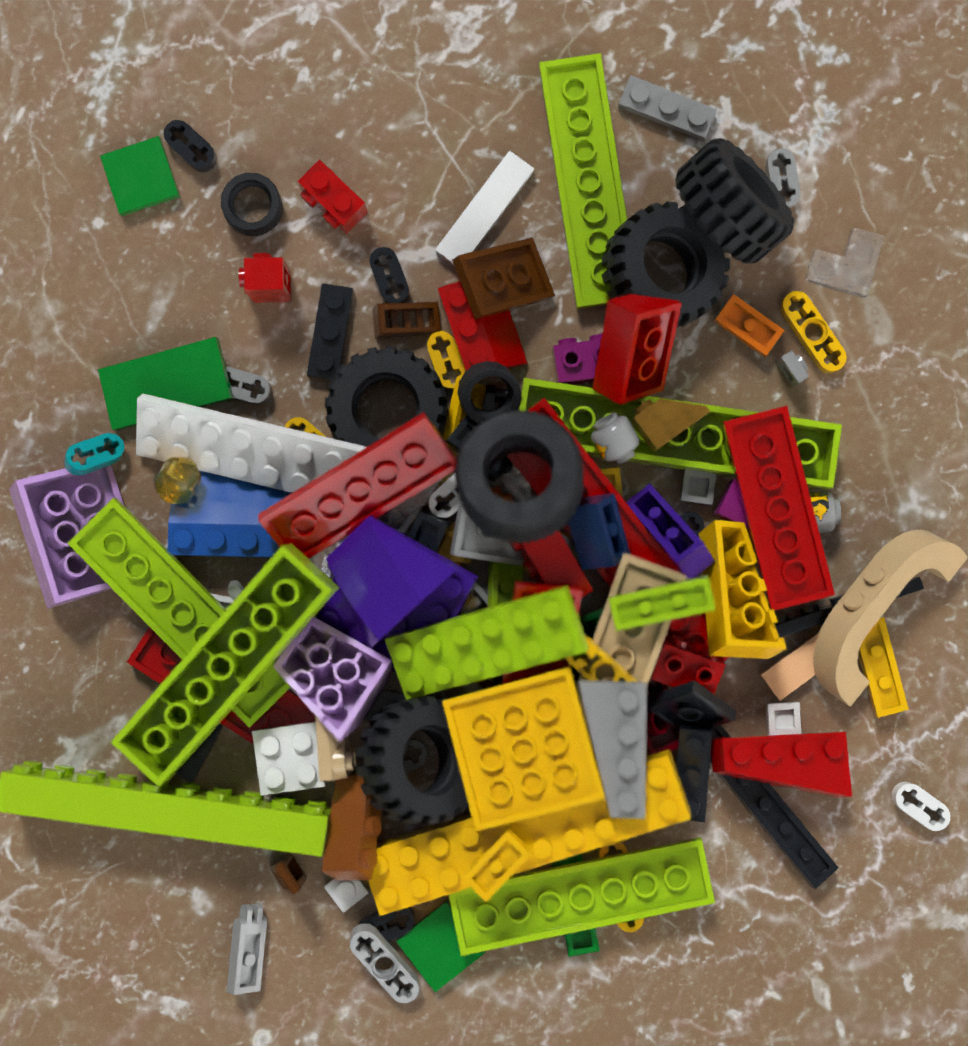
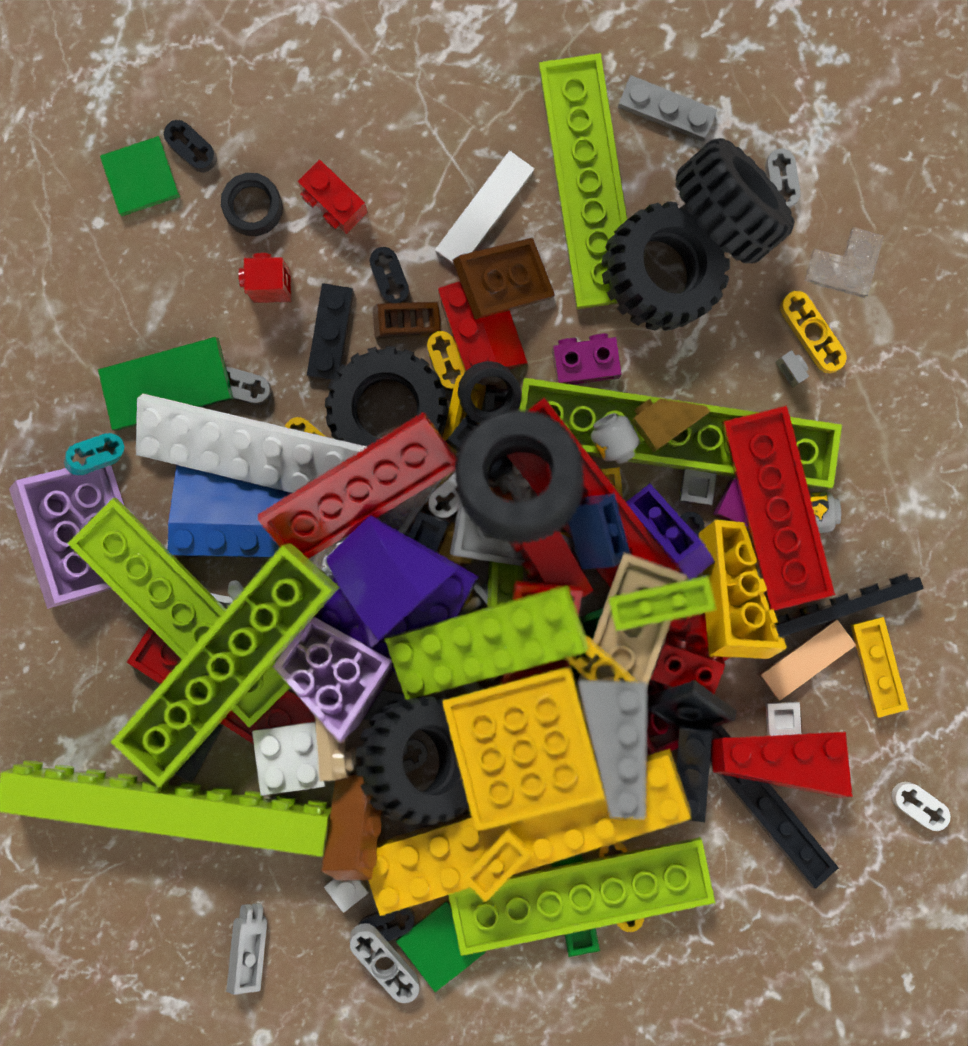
clear yellow head [154,457,201,504] -> none
reddish brown slope [270,853,307,895] -> none
red slope [592,294,682,405] -> none
orange plate [713,294,785,358] -> none
tan arch [813,530,968,707] -> none

